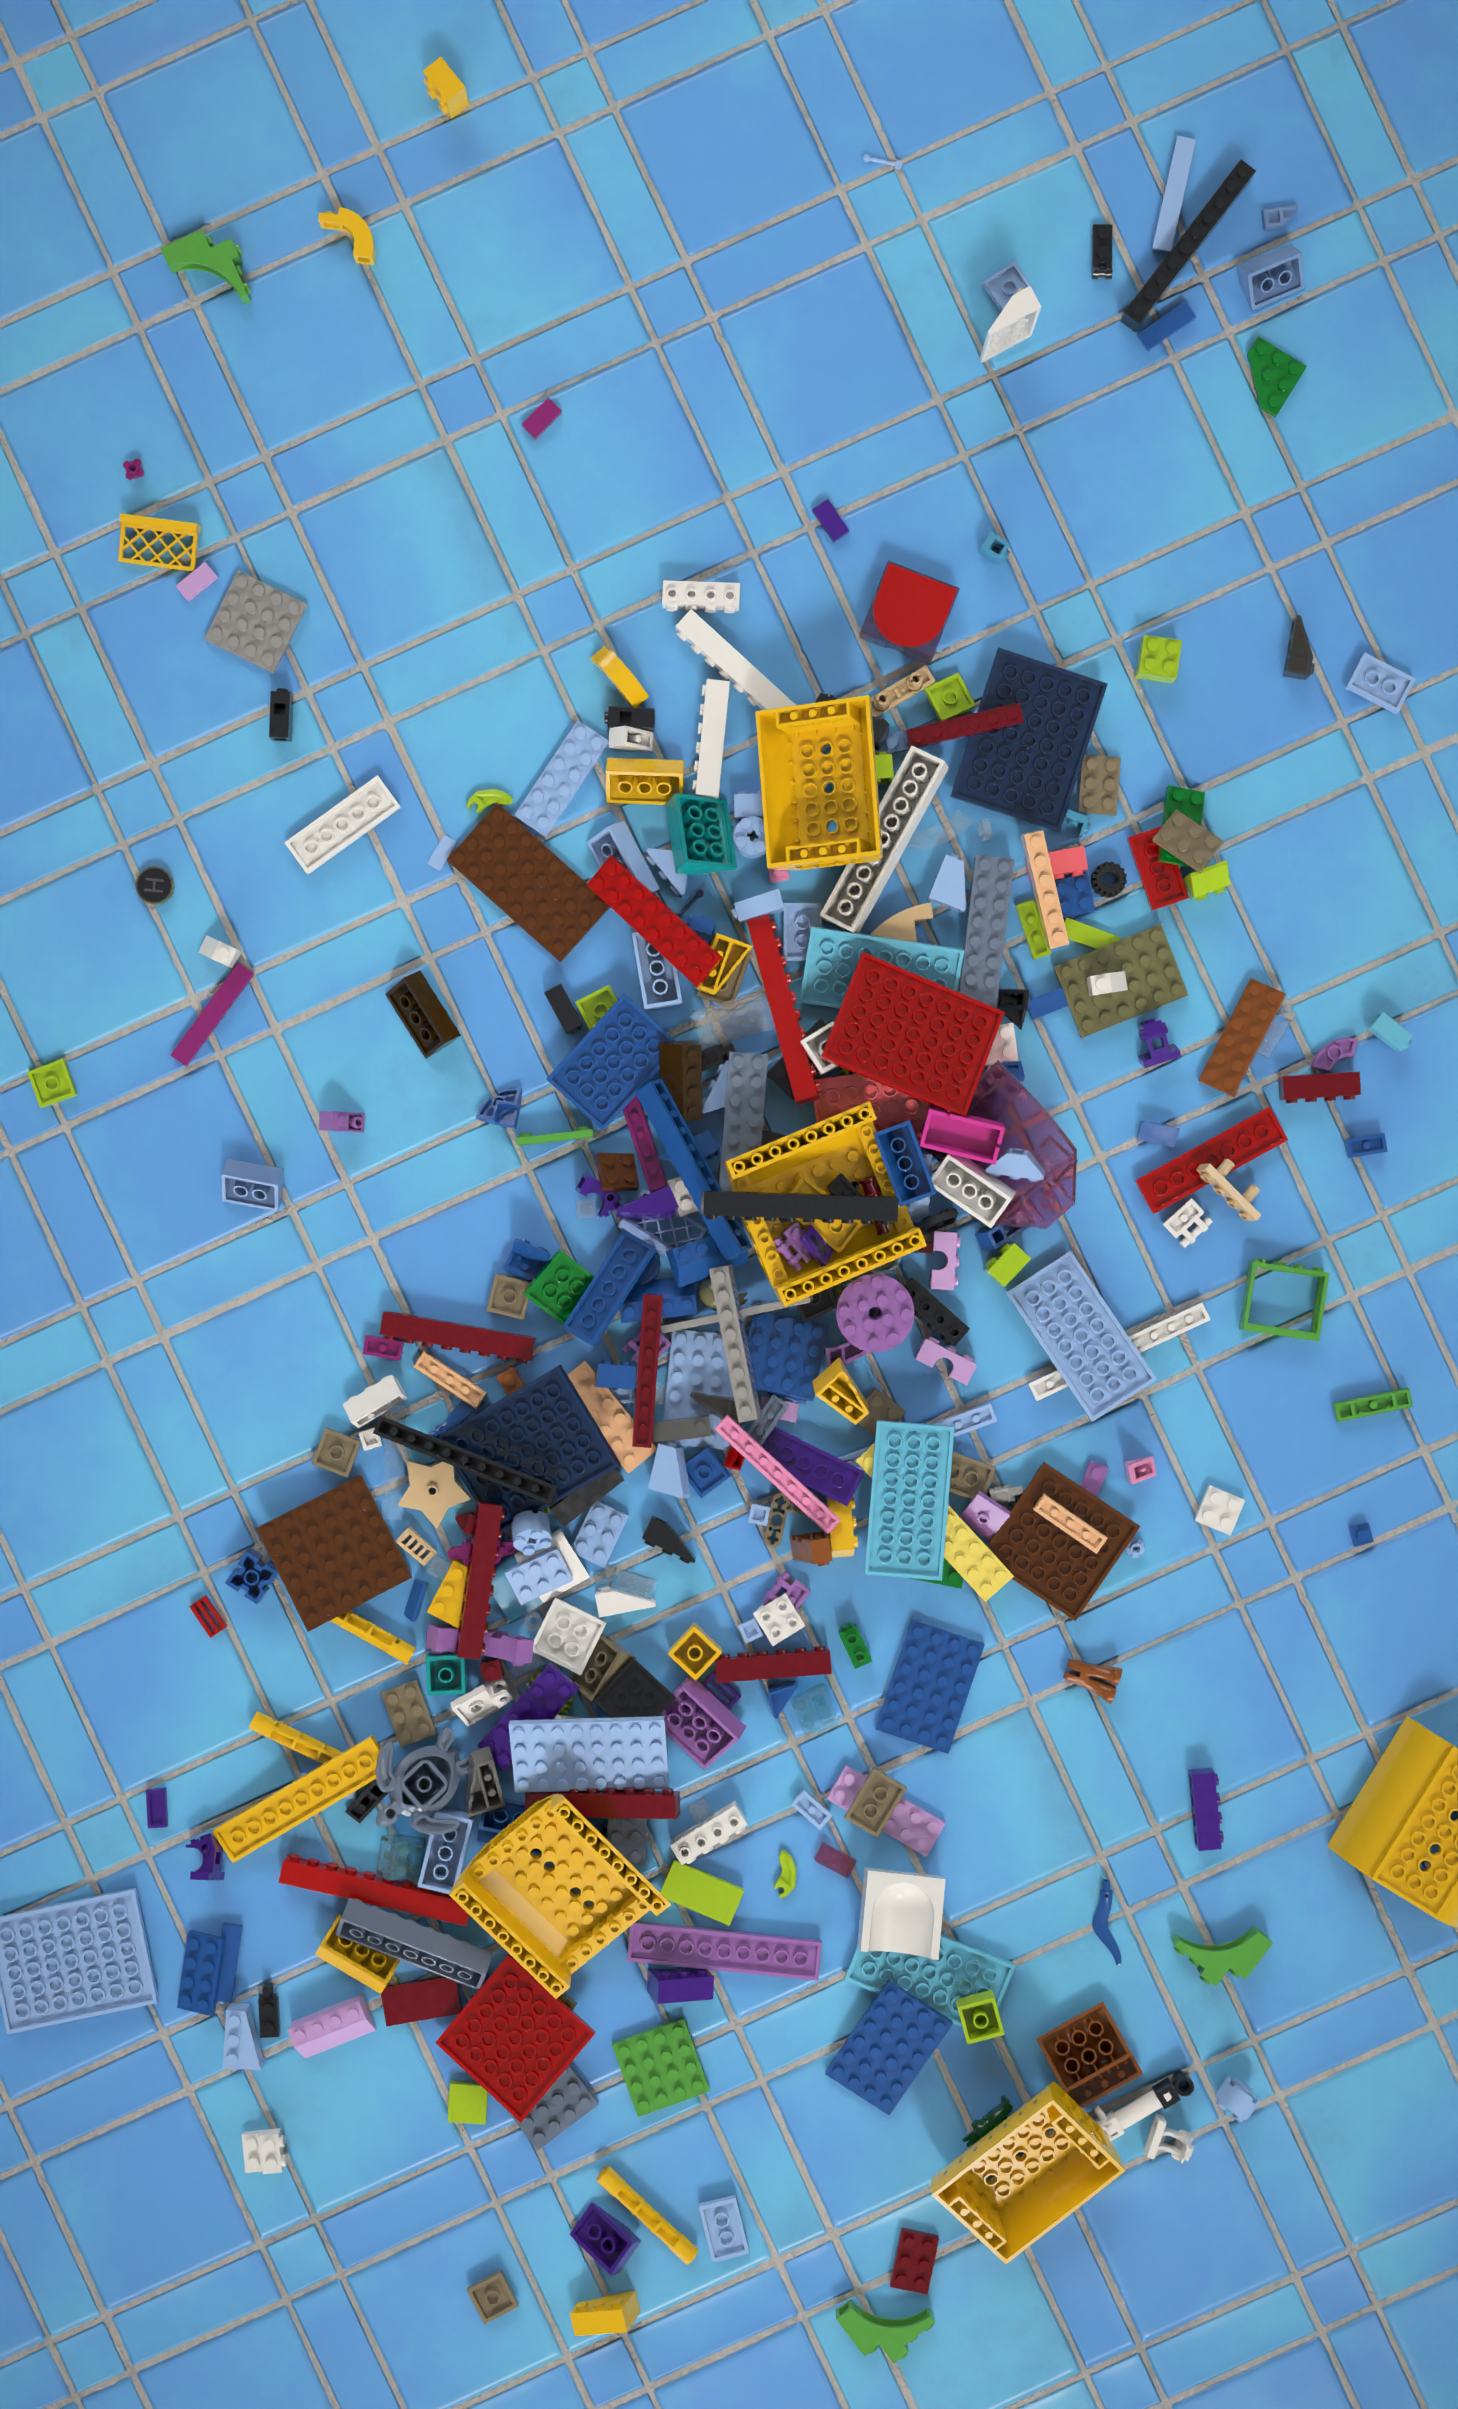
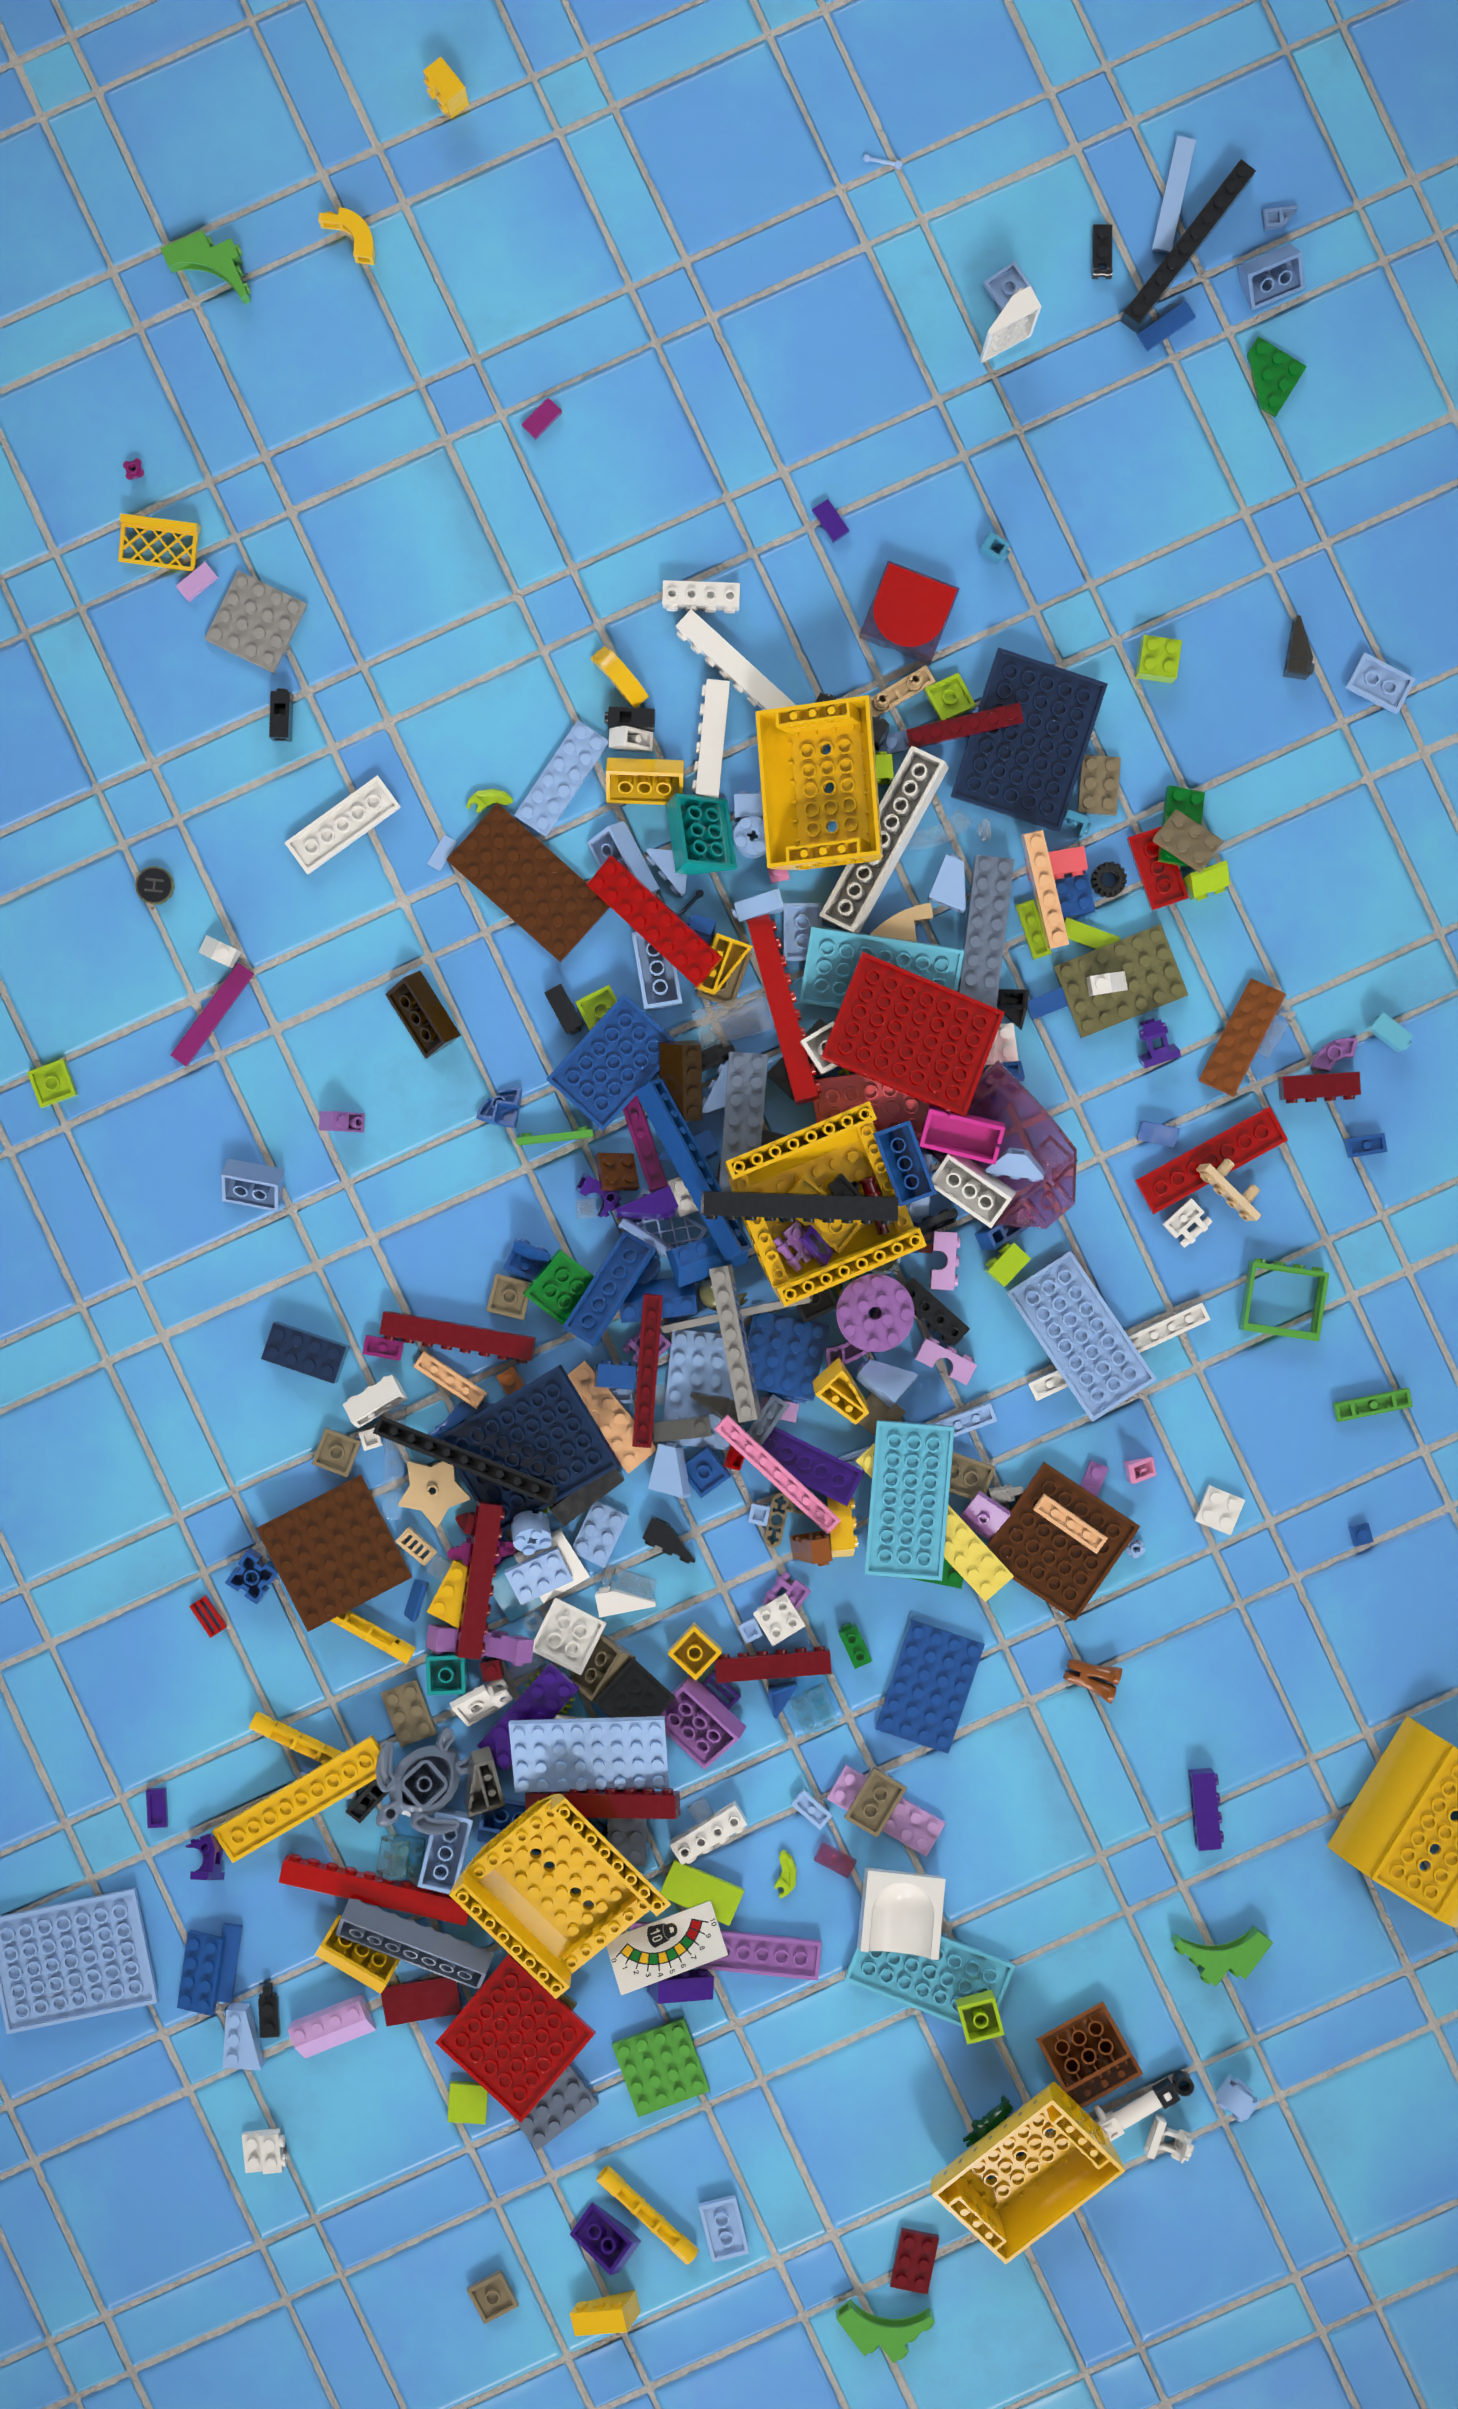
blue plate [825,1979,953,2115] -> none
blue piece [1092,1879,1121,1966] -> none
none -> dark blue brick [261,1321,350,1384]
none -> white sticker [606,1901,728,1996]
none -> light blue slope [856,1359,918,1408]

